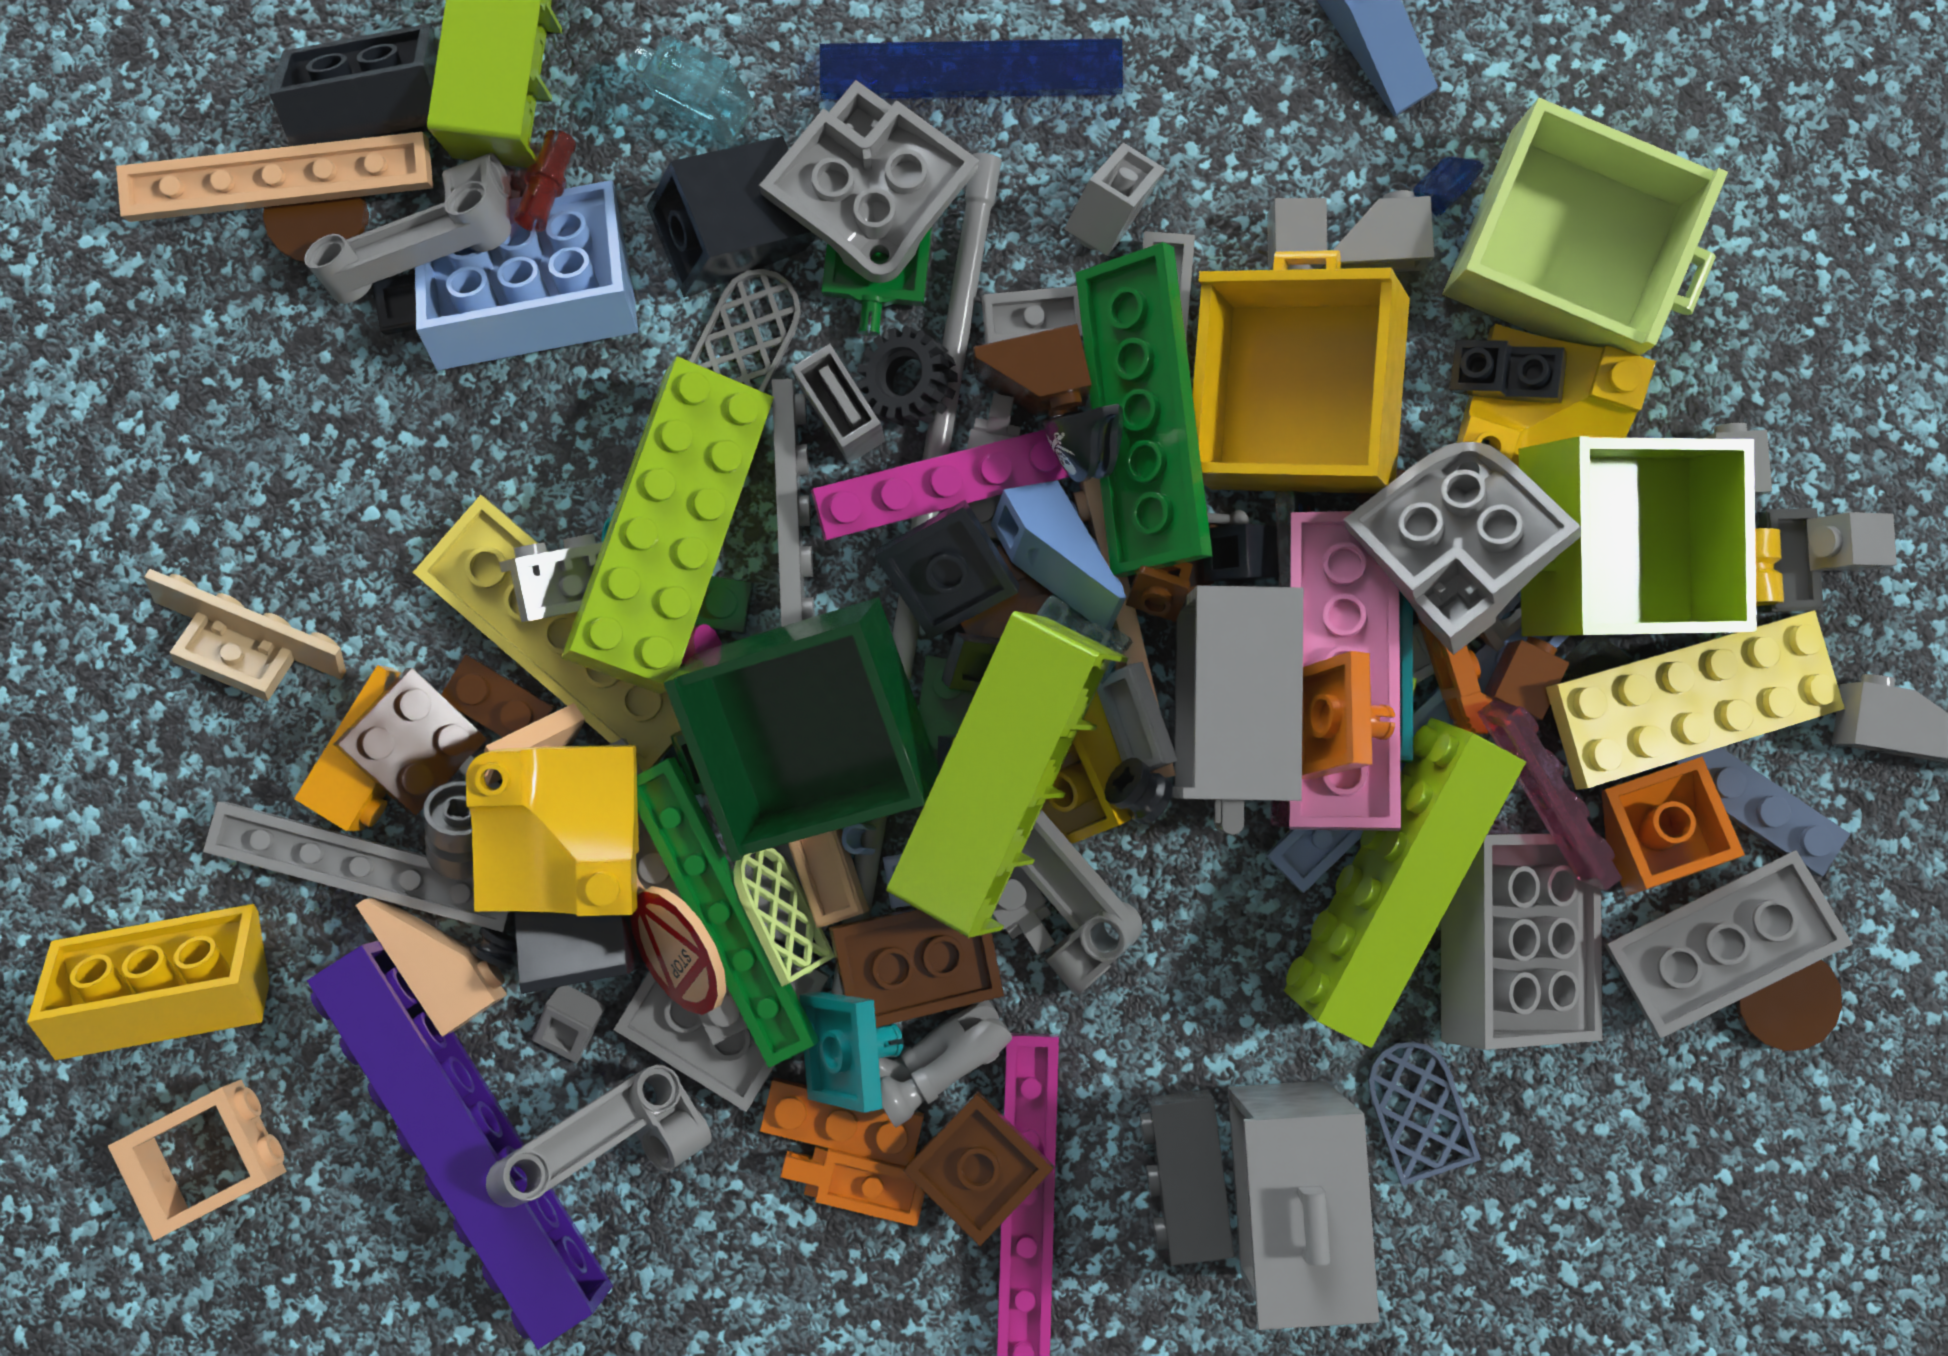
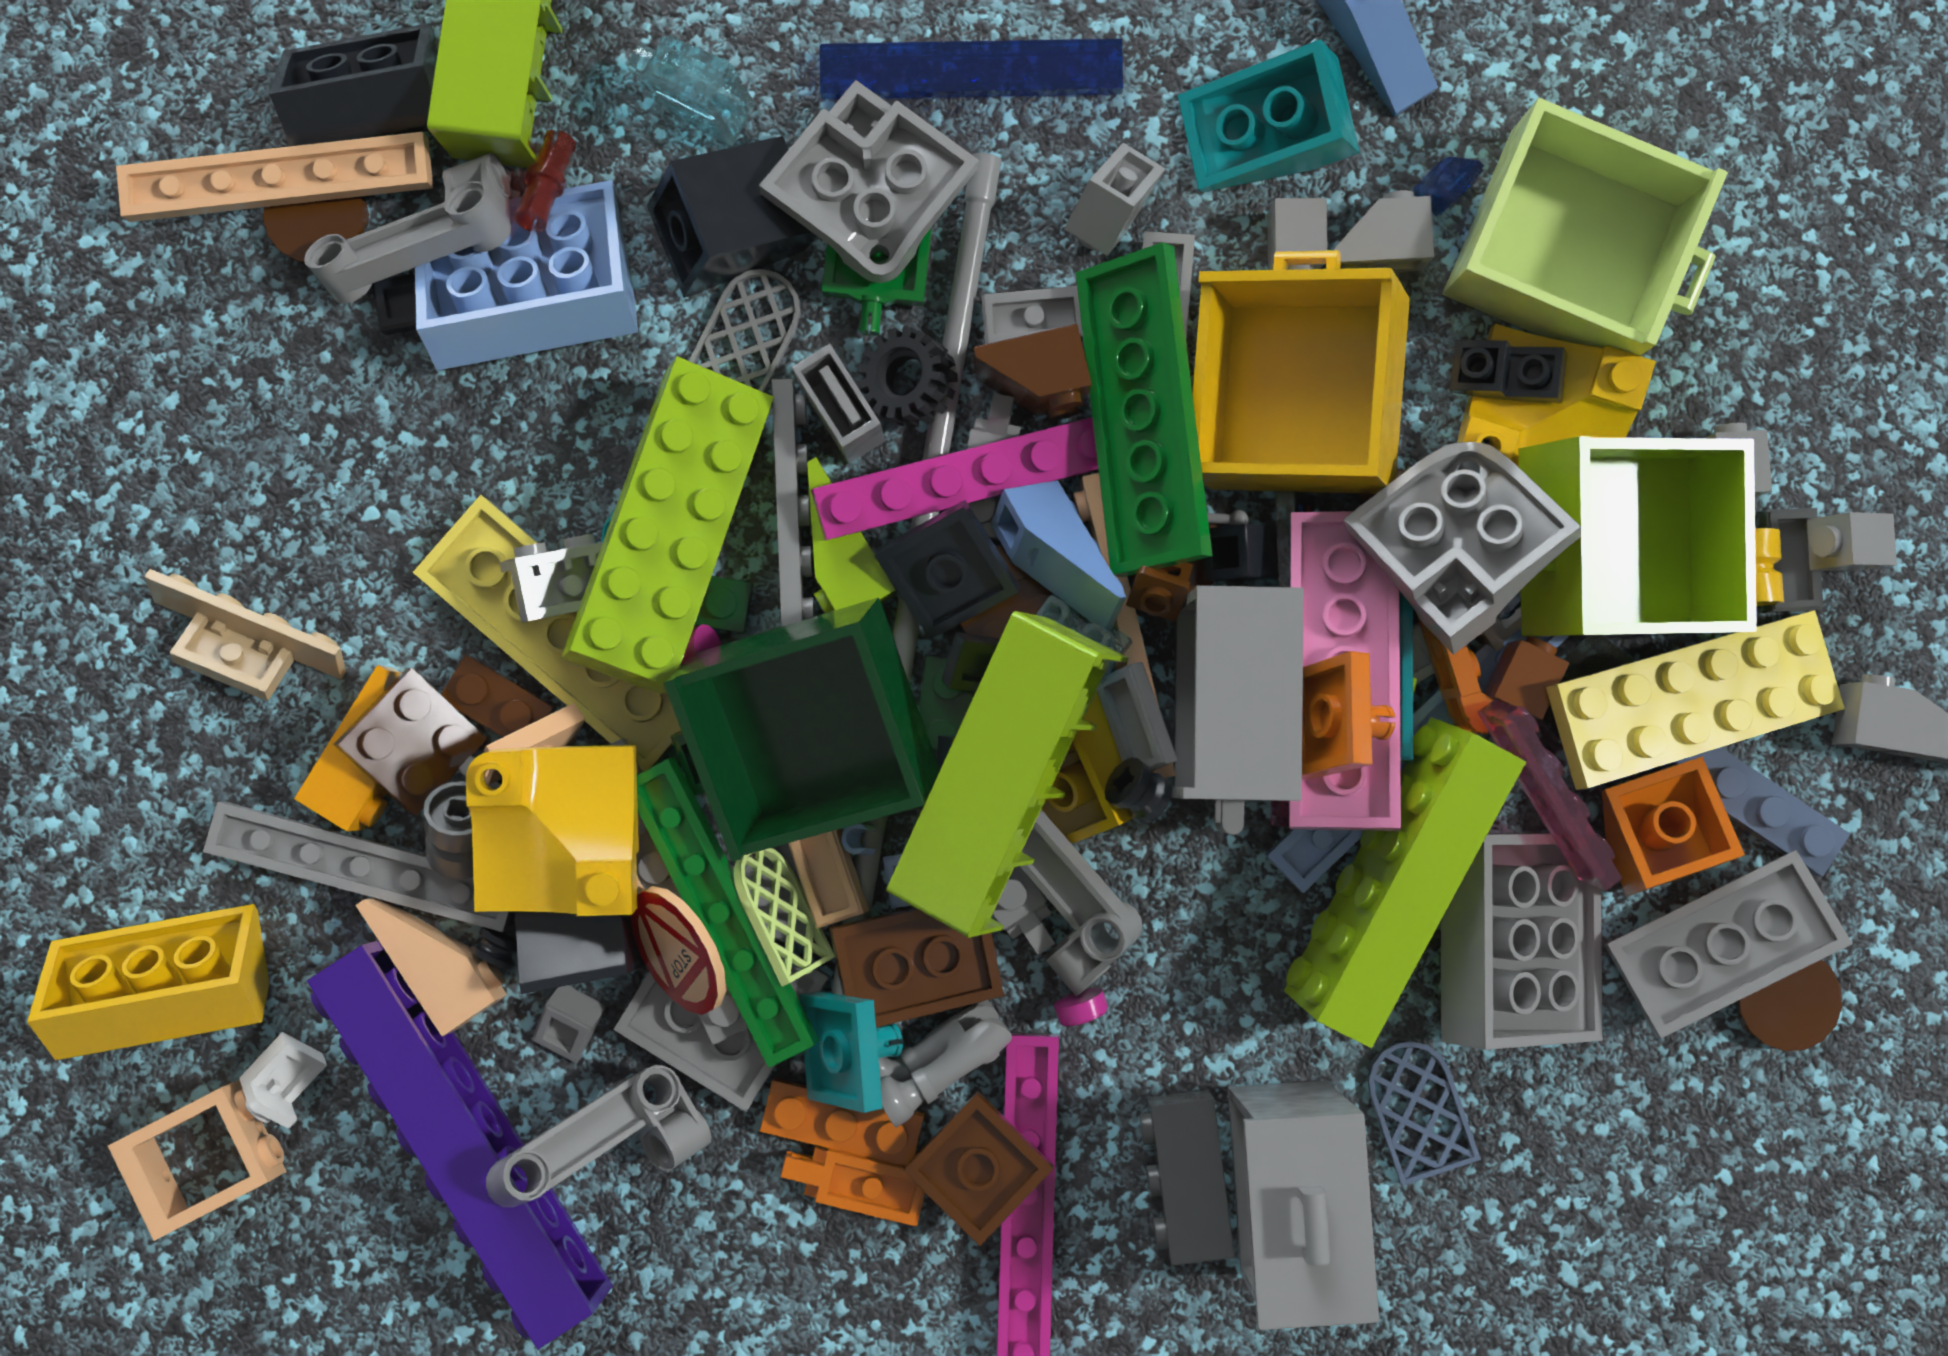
black hat [1043,404,1123,482] -> none
none -> white bracket [239,1032,327,1128]
none -> lime slope [807,457,897,613]
none -> dark pink tile [1053,988,1108,1026]
none -> teal slope [1178,39,1360,192]

